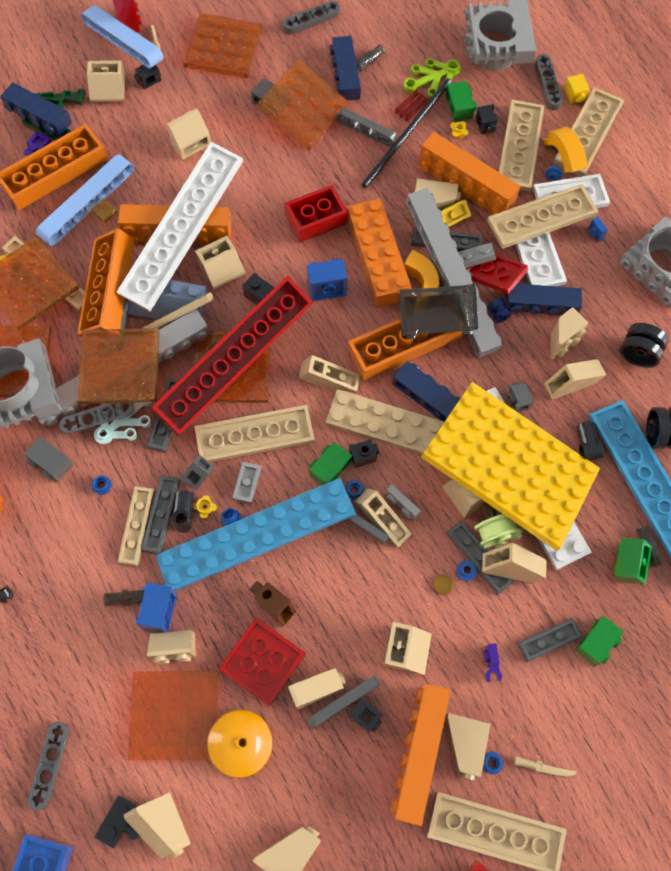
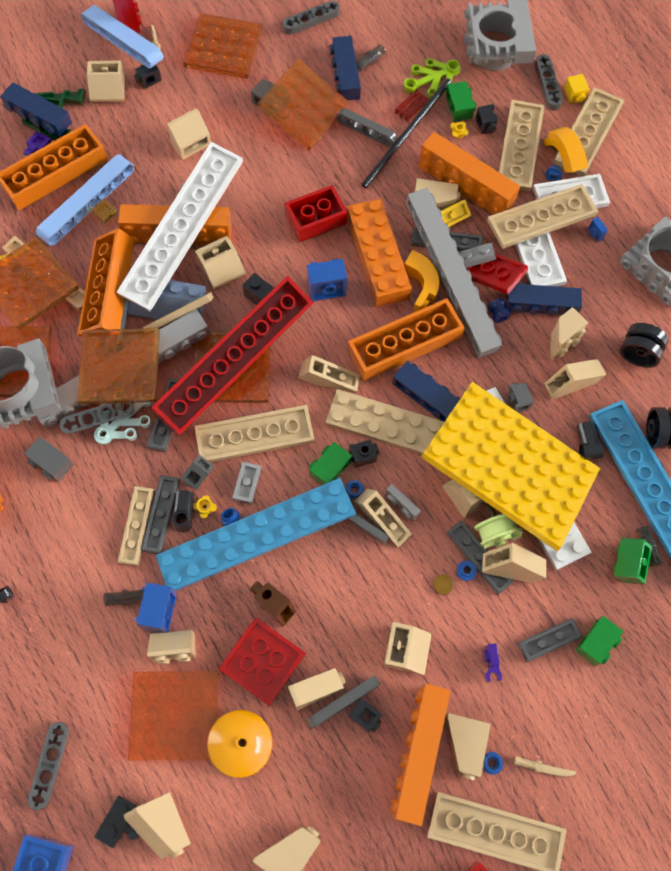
blue plate [91,475,112,495] -> none
clear smoke windscreen [396,284,479,339] -> none

